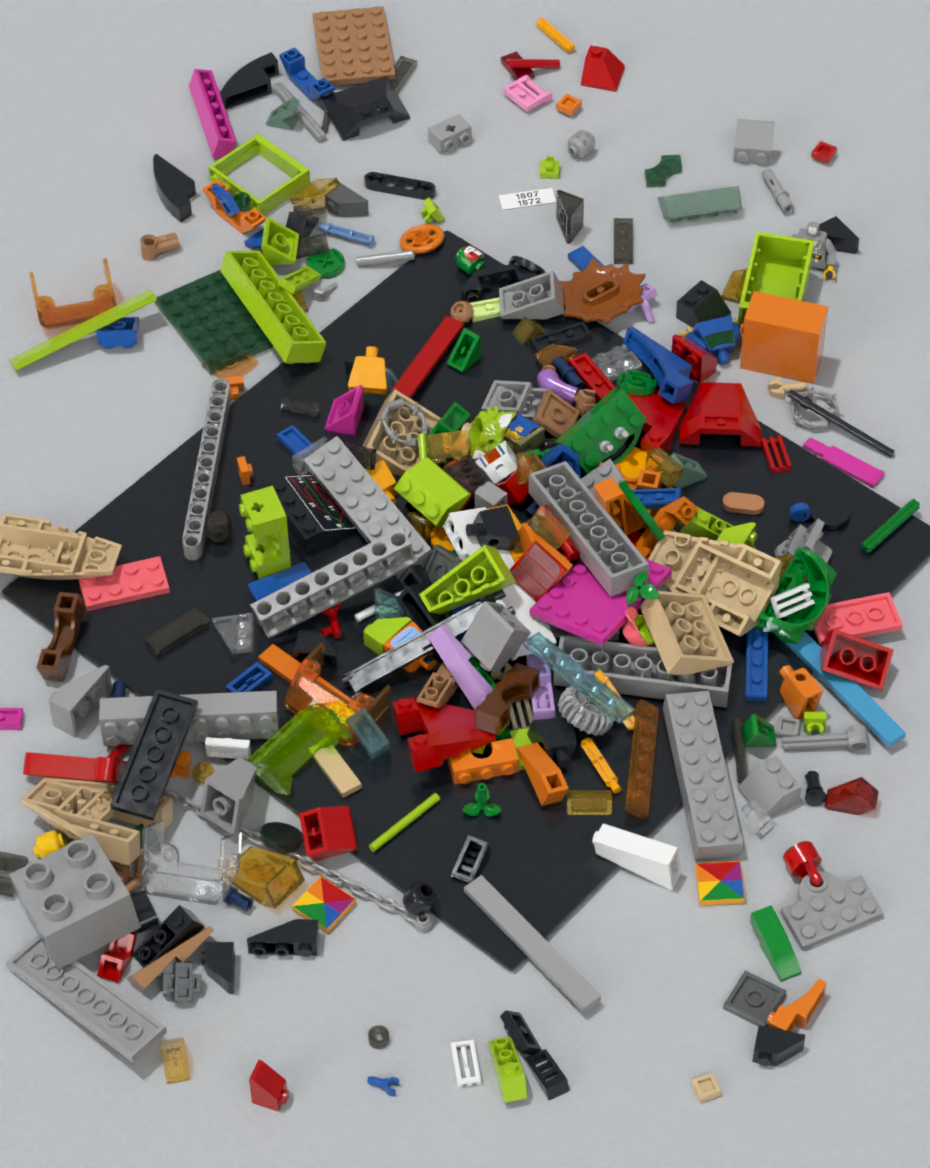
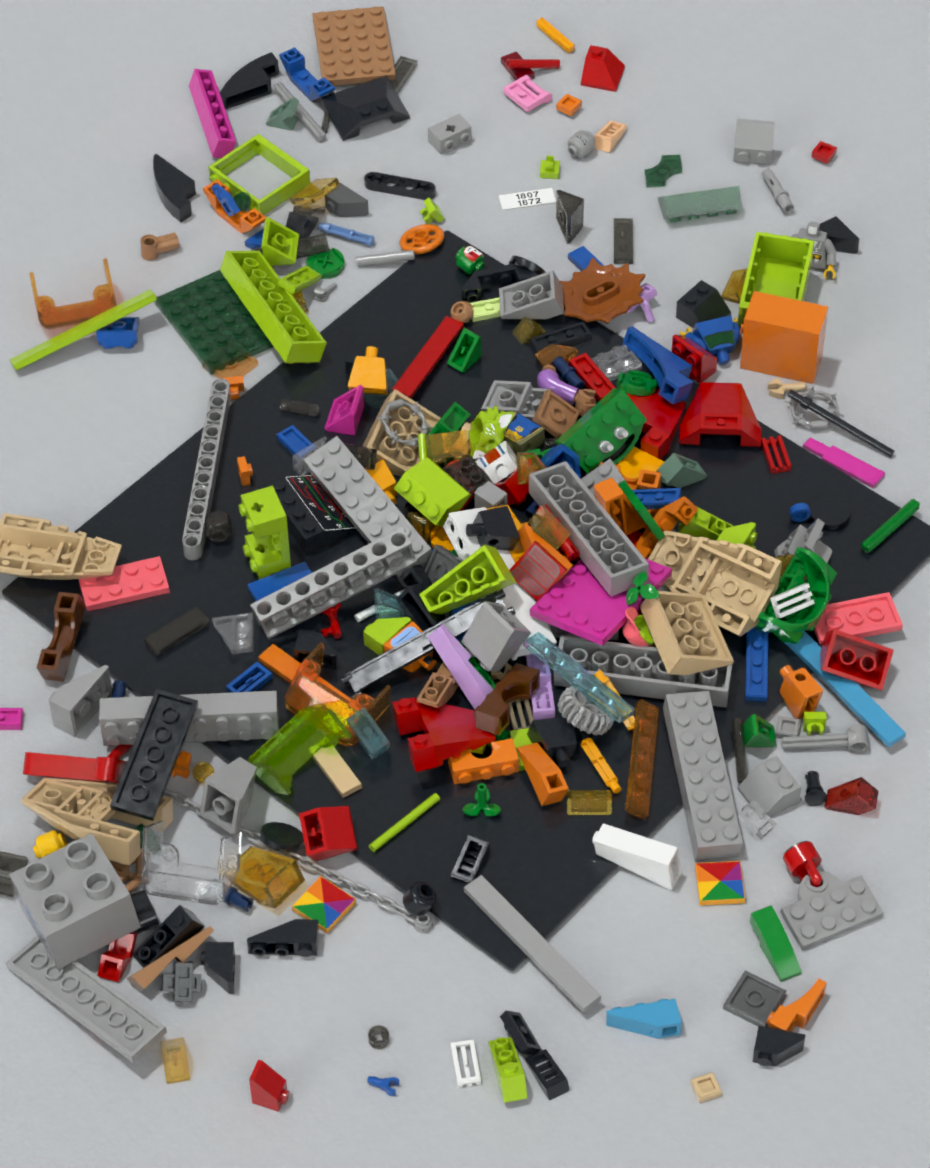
white plate [205,737,251,760] -> none
clear yellow slope [645,448,684,488] -> none
nougat tile [723,492,764,515] -> none
none -> light nougat slope [594,120,627,153]
none -> dark azure slope [606,999,682,1039]

